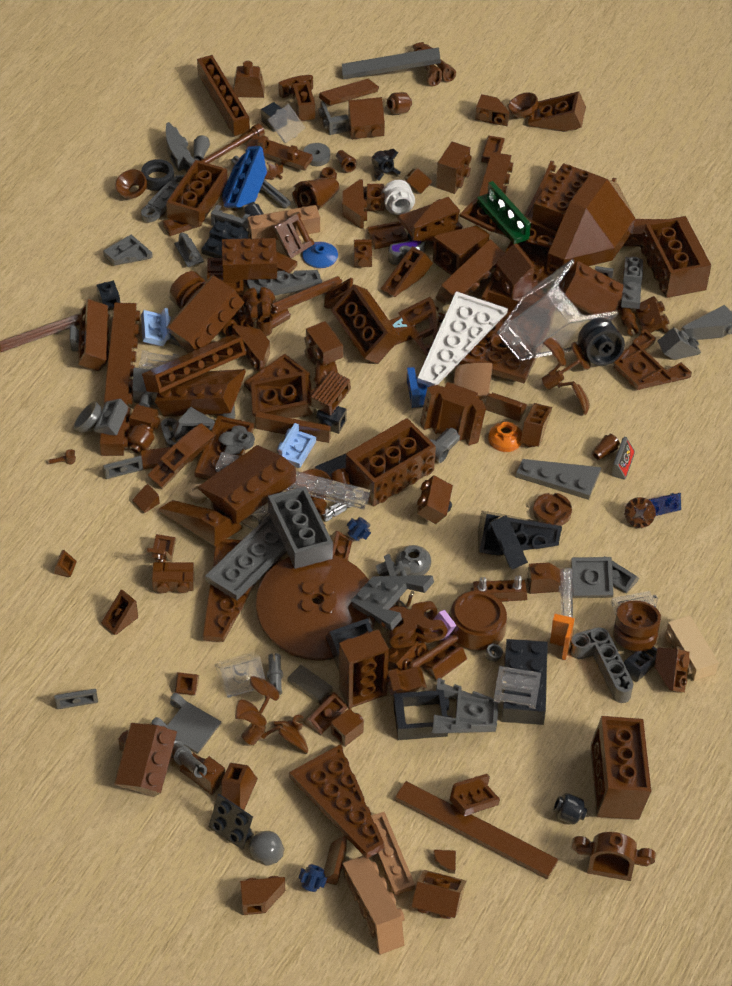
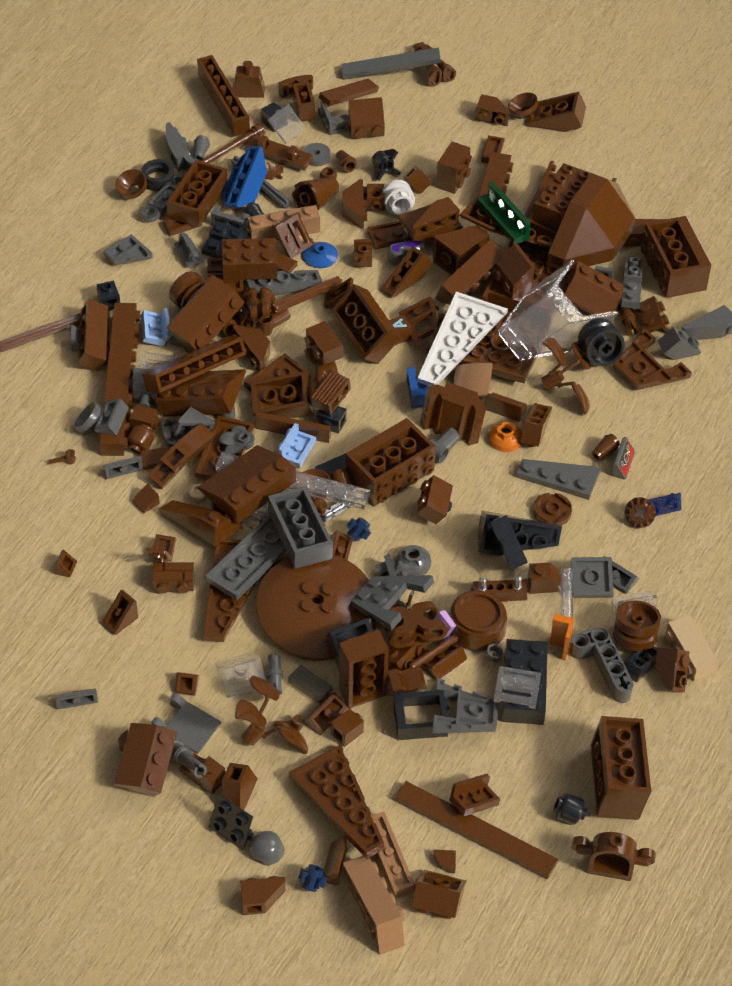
reddish brown head [386,92,412,115] -> none

